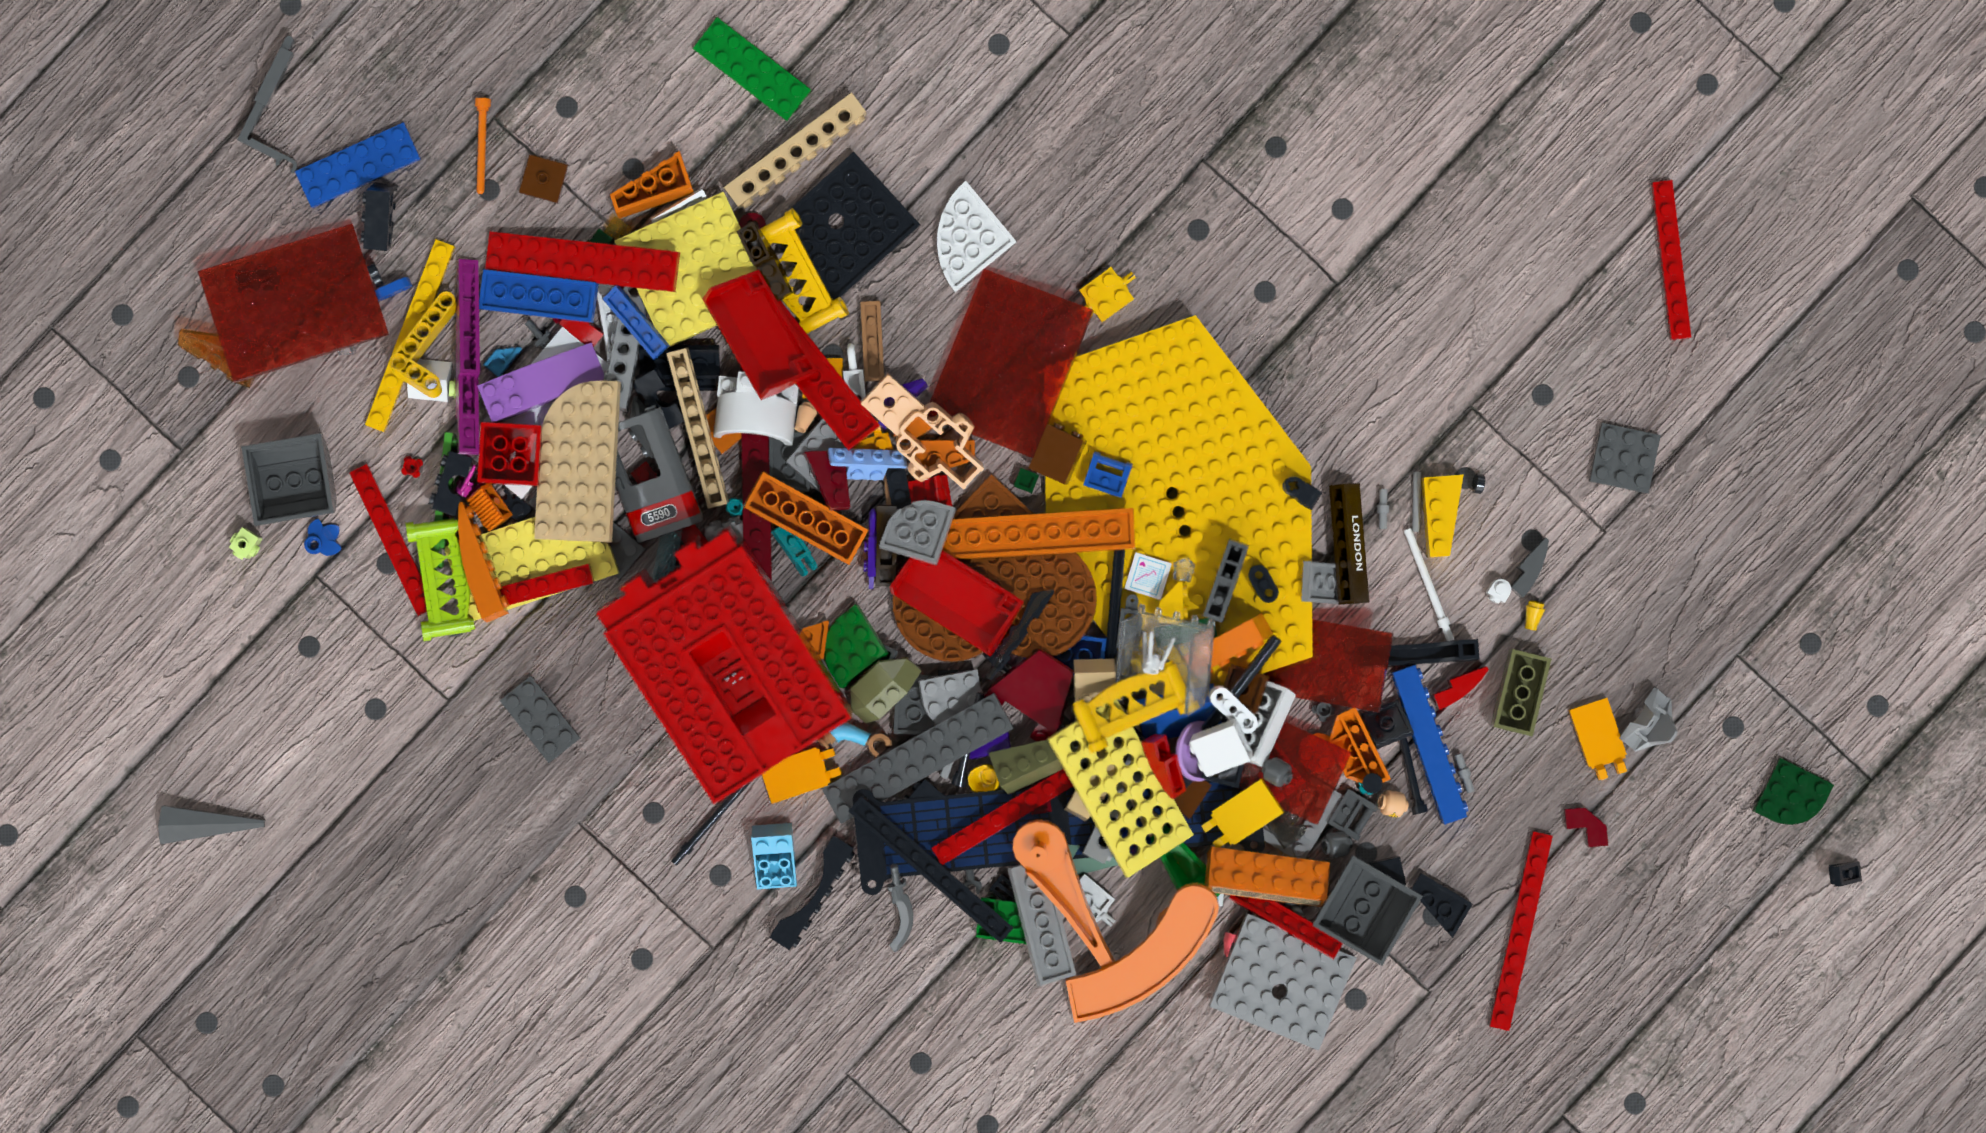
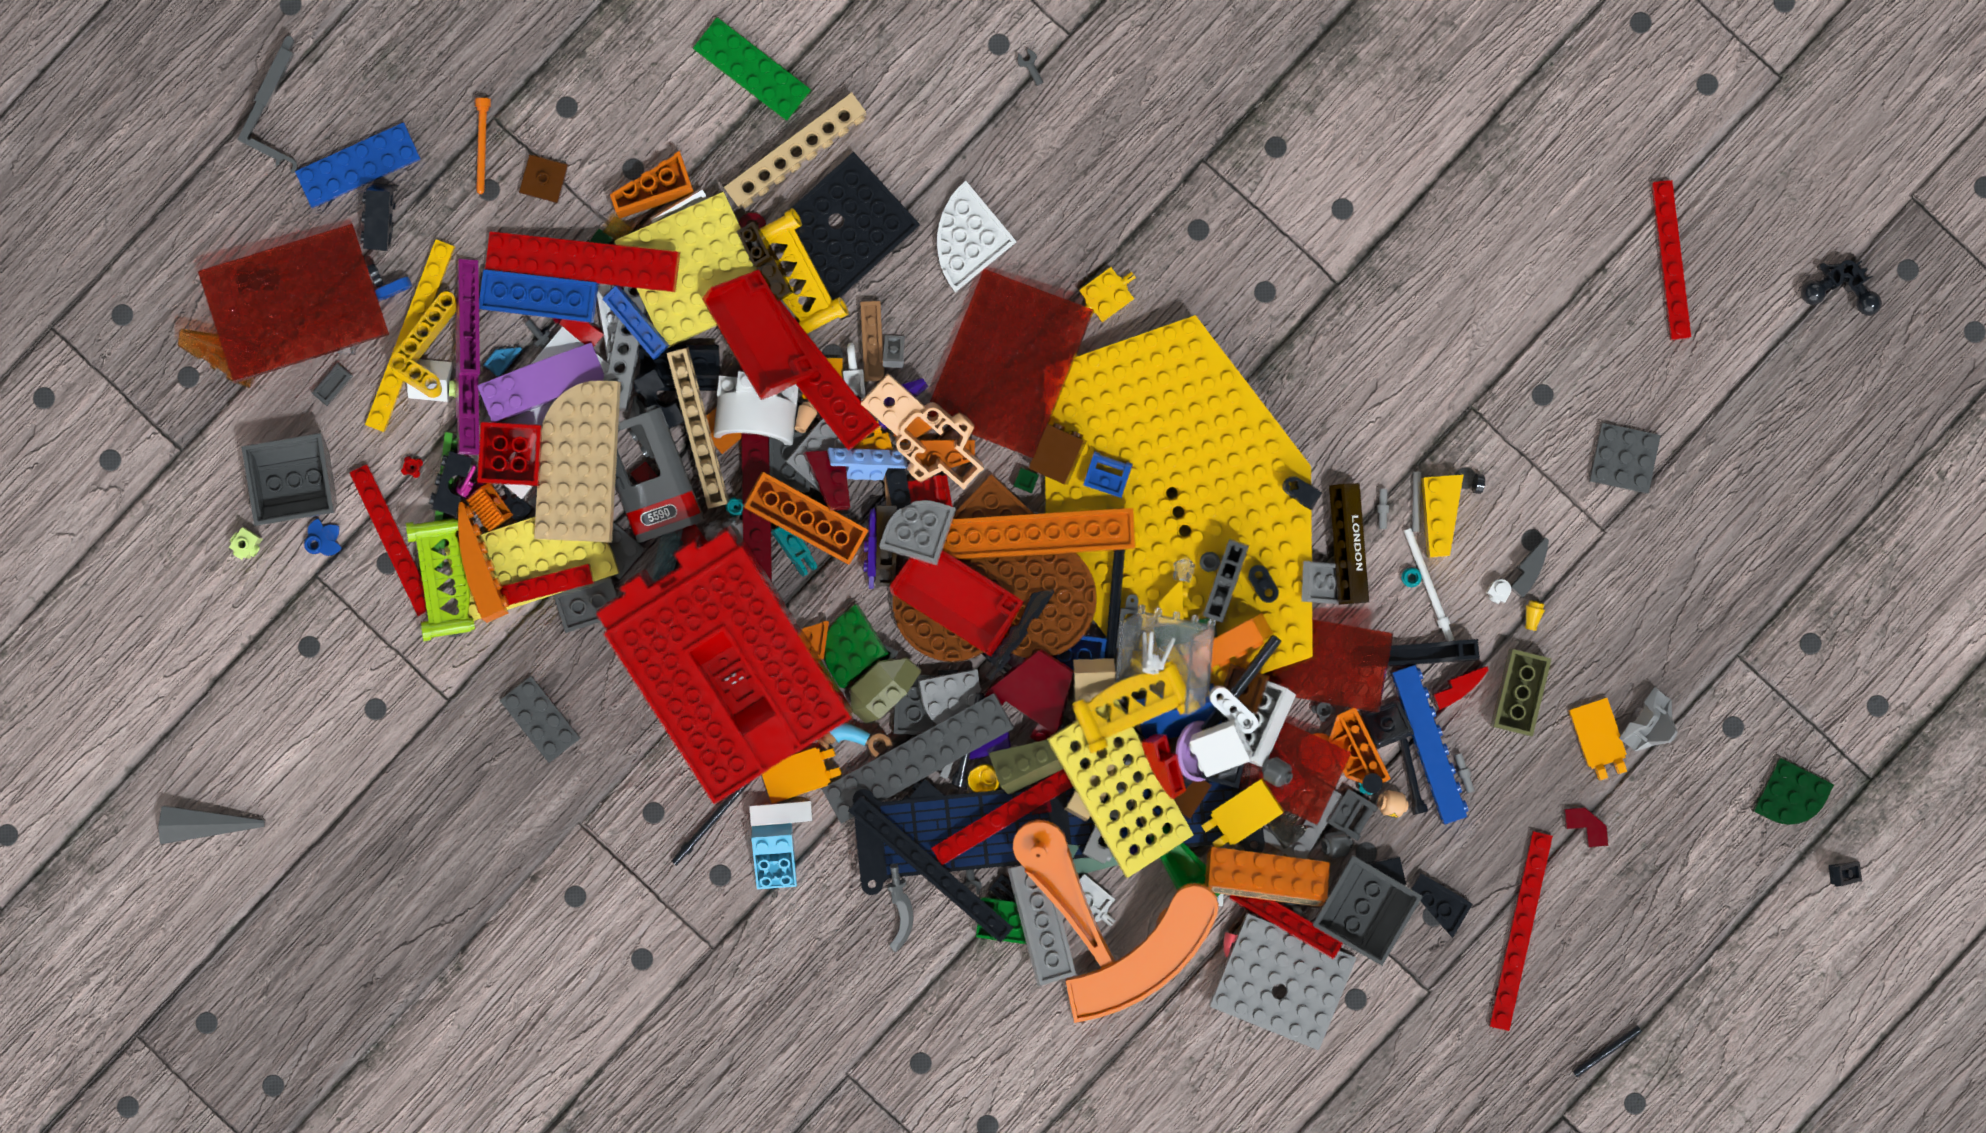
black arch [769,835,855,950] -> none
white sticker [1124,553,1172,600] -> none
none -> dark grey tile [312,363,353,406]
none -> dark grey plate [553,577,618,633]
none -> white slope [750,801,812,826]
none -> light grey slope [883,335,905,368]
none -> dark grey bar [1018,49,1044,86]
none -> dark grey plate [1200,552,1220,572]
none -> teal plate [1401,568,1422,588]
none -> black bar [1572,1025,1642,1078]
none -> black piece [1801,260,1882,316]

